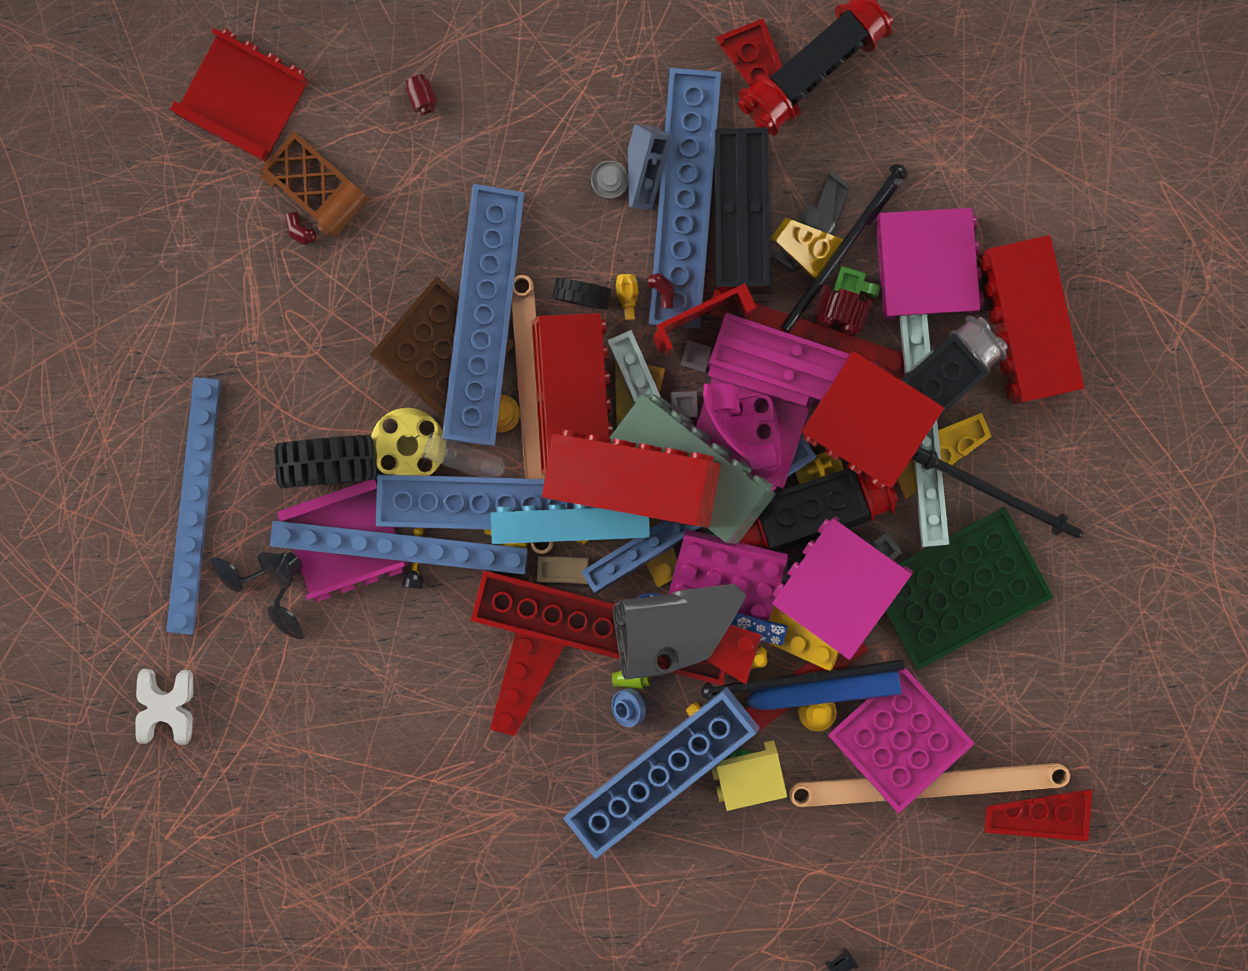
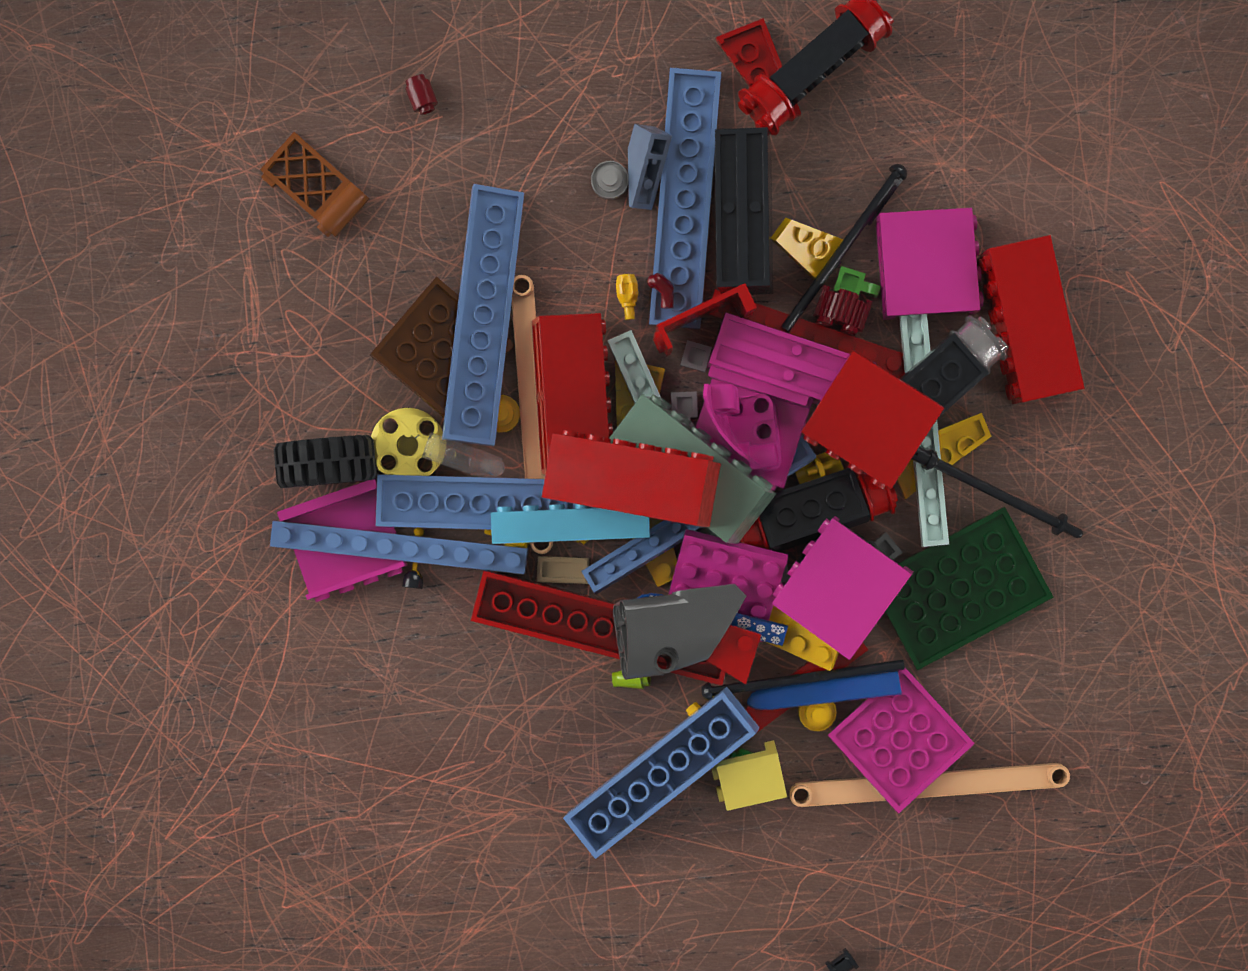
white piece [136,669,193,745] -> none
medium blue plate [166,377,221,635] -> none
red panel [169,28,309,163] -> none
black plant [211,552,305,639] -> none
dark red arm [284,212,316,245] -> none
red wing [490,633,565,736] -> none
black tyre [552,278,612,310] -> none
medium blue plate [612,688,646,727] -> none
yellow piece [751,645,768,669] -> none
dark grey plate [773,172,850,272] -> none
red wing [984,789,1093,842] -> none

